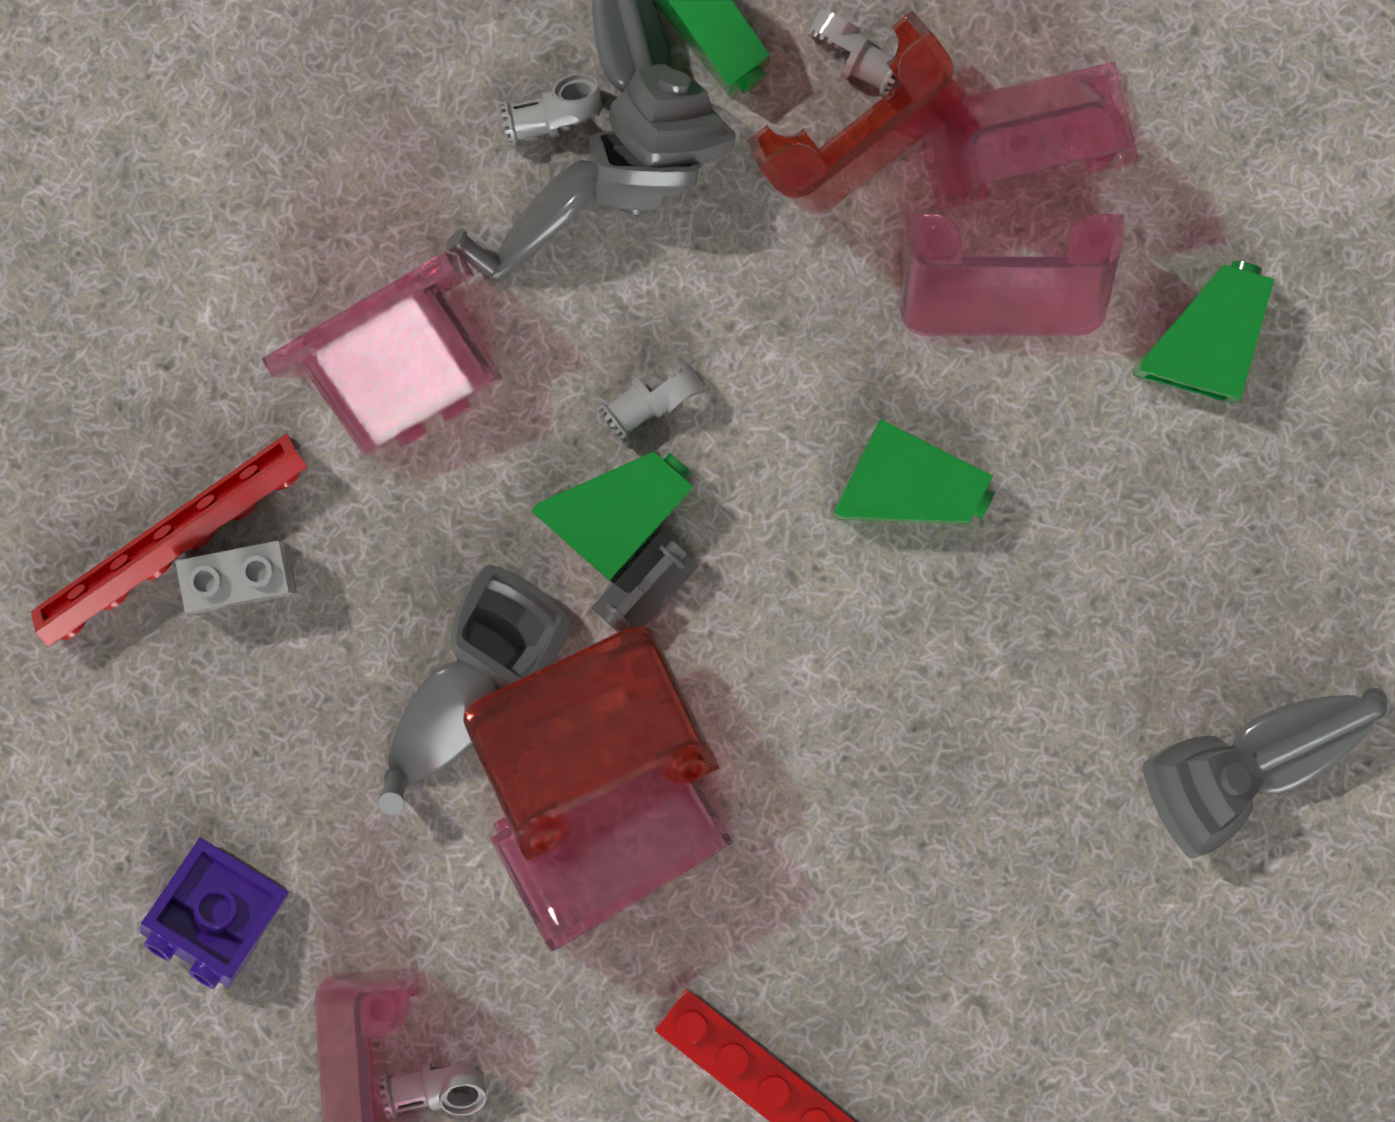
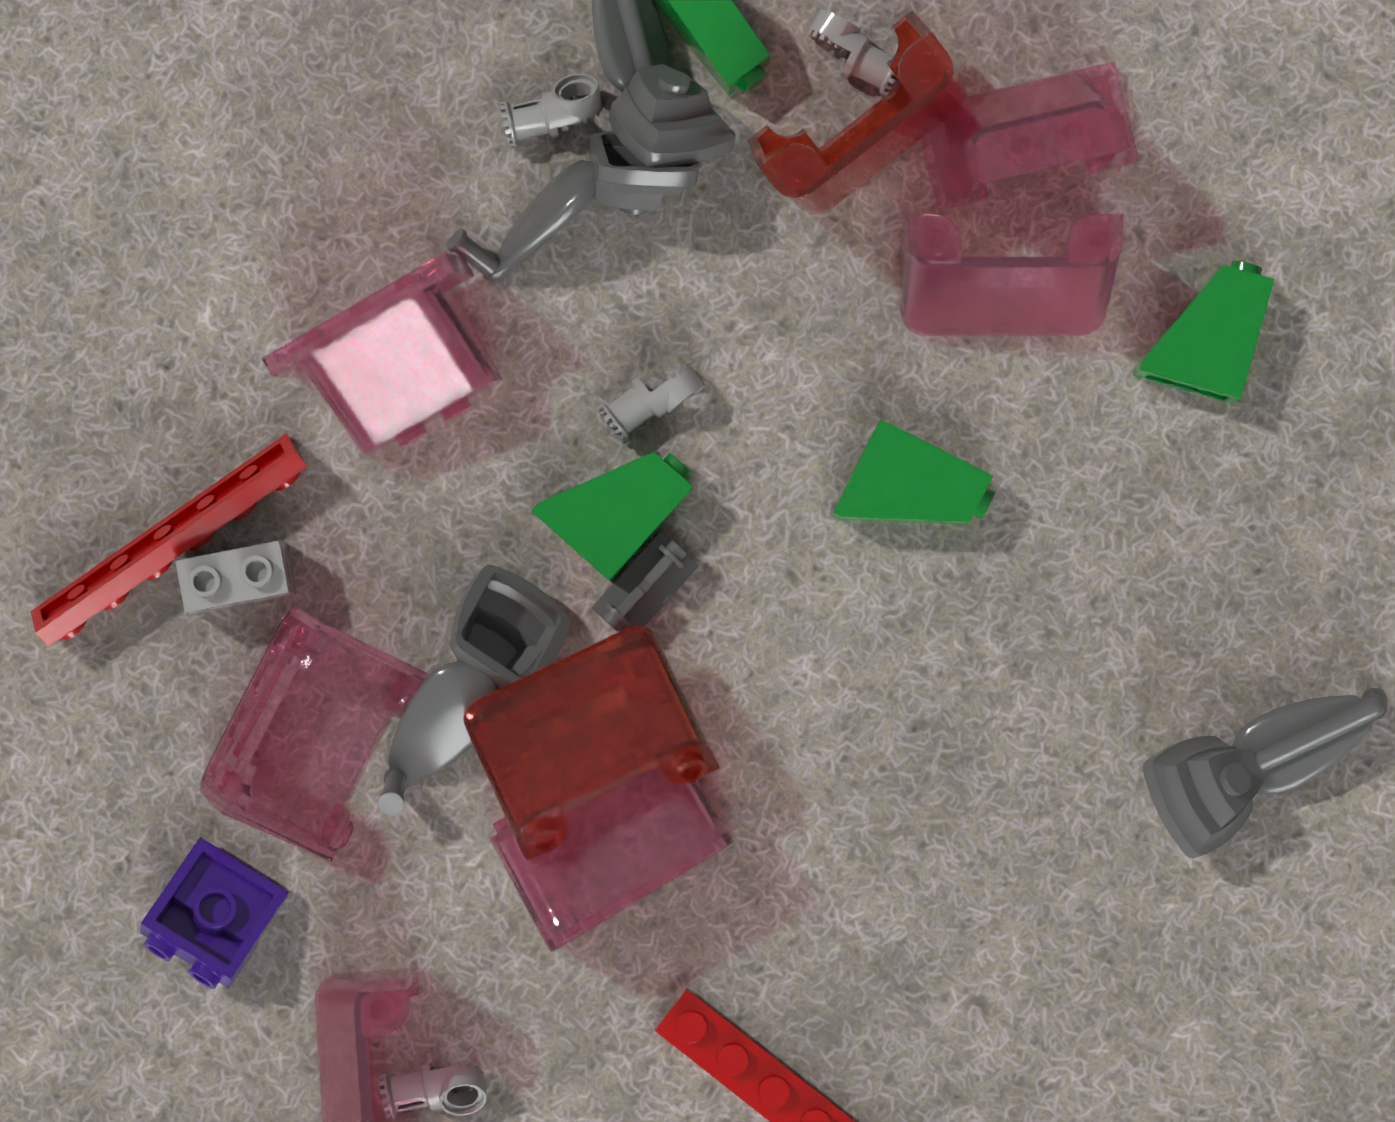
none -> clear pink windscreen [200,607,427,862]

